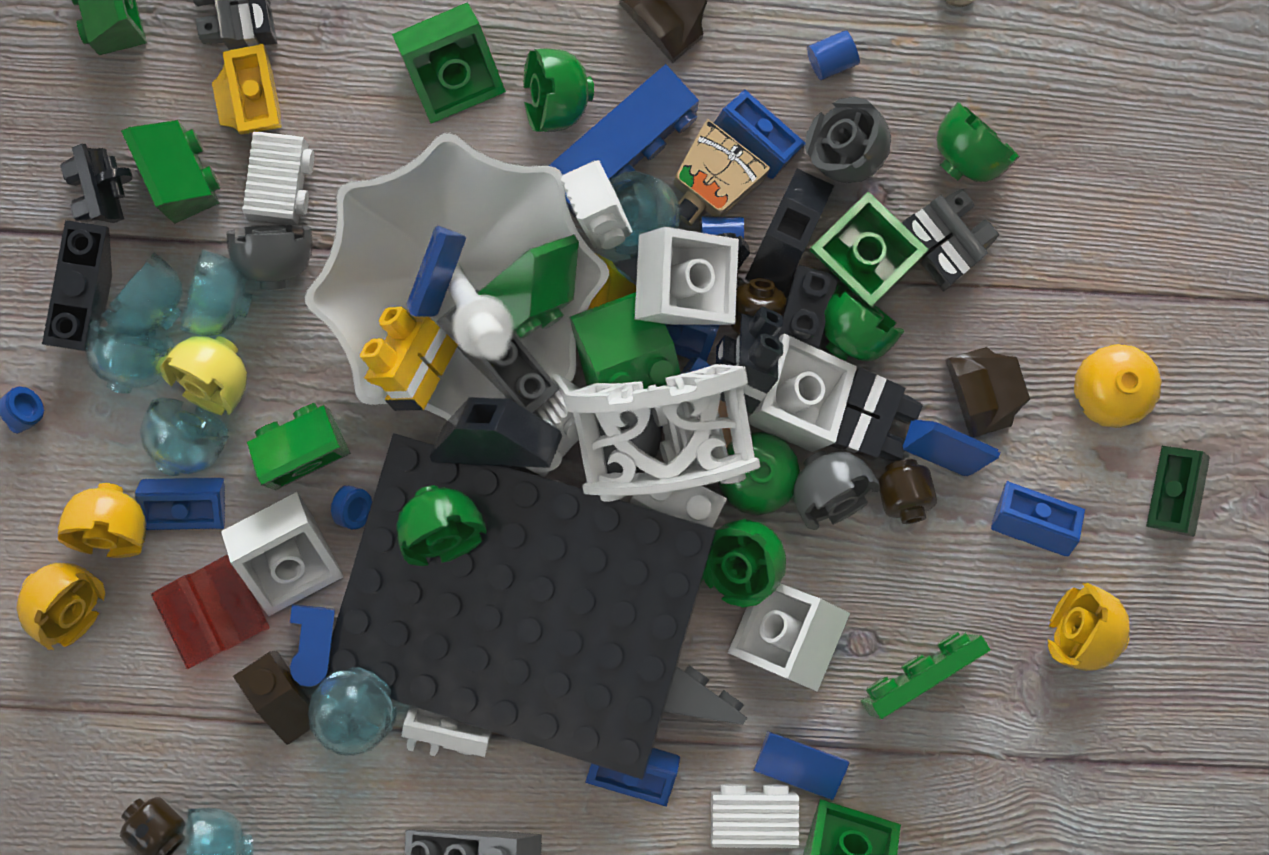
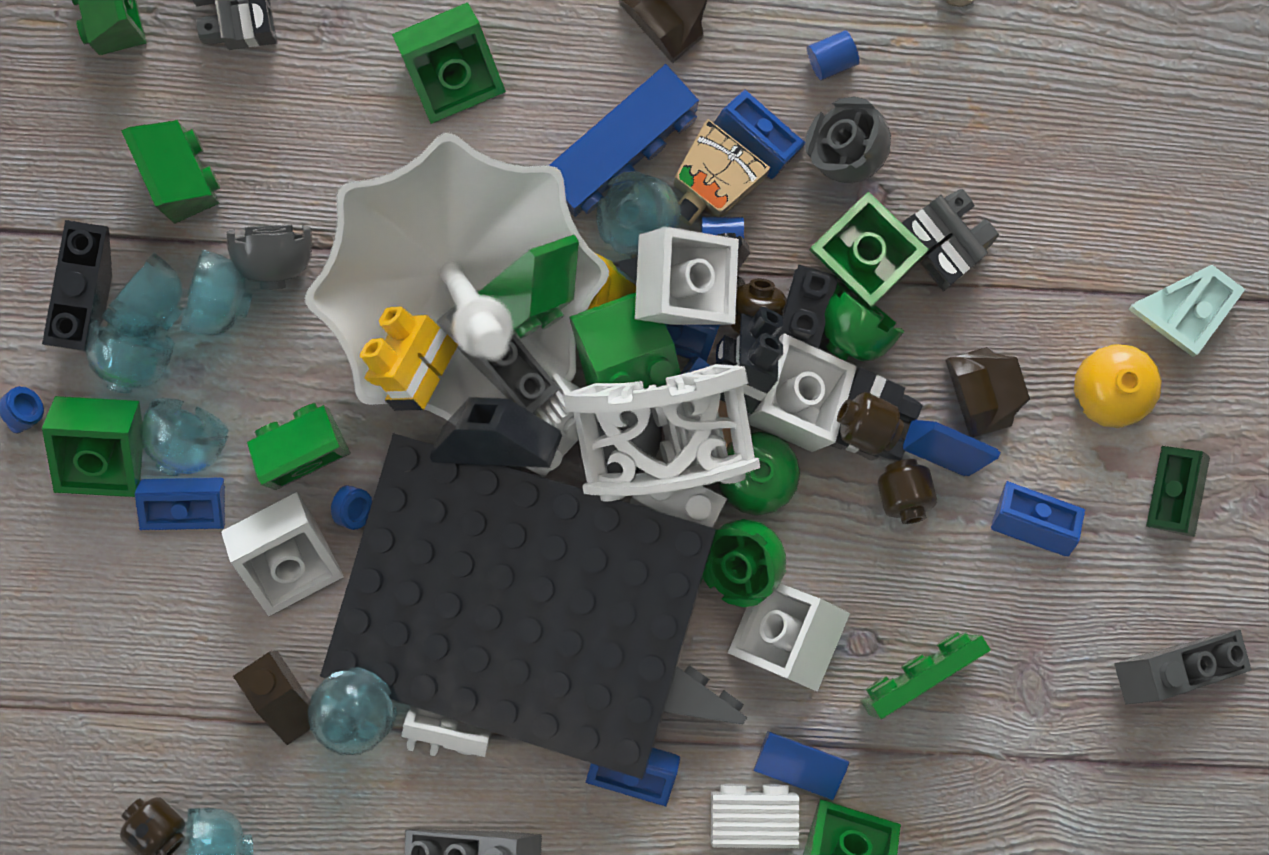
yellow cylinder [16,562,105,650] -> none
yellow cylinder [57,483,146,558] -> none
black hips [60,144,133,223] -> none
clear red slope [151,554,270,669] -> none
light yellow cylinder [159,336,247,415] -> none
yellow slope [212,44,282,135] -> none
white brick [242,132,314,226] -> none
blue leg [290,604,335,687] -> none
green cylinder [397,485,486,566] -> none
blue slope [406,225,466,317] -> none
green cylinder [523,48,594,132] -> none
white brick [560,161,633,249] -> none
black slope [745,168,834,293] -> none
dark grey cylinder [793,451,880,530] -> none
green cylinder [936,102,1020,182] -> none
yellow cylinder [1048,583,1130,671] -> none
none -> green slope [42,396,144,497]
none -> dark brown head [837,392,904,455]
none -> dark grey slope [1114,630,1252,705]
none -> light aqua wing [1128,265,1245,357]

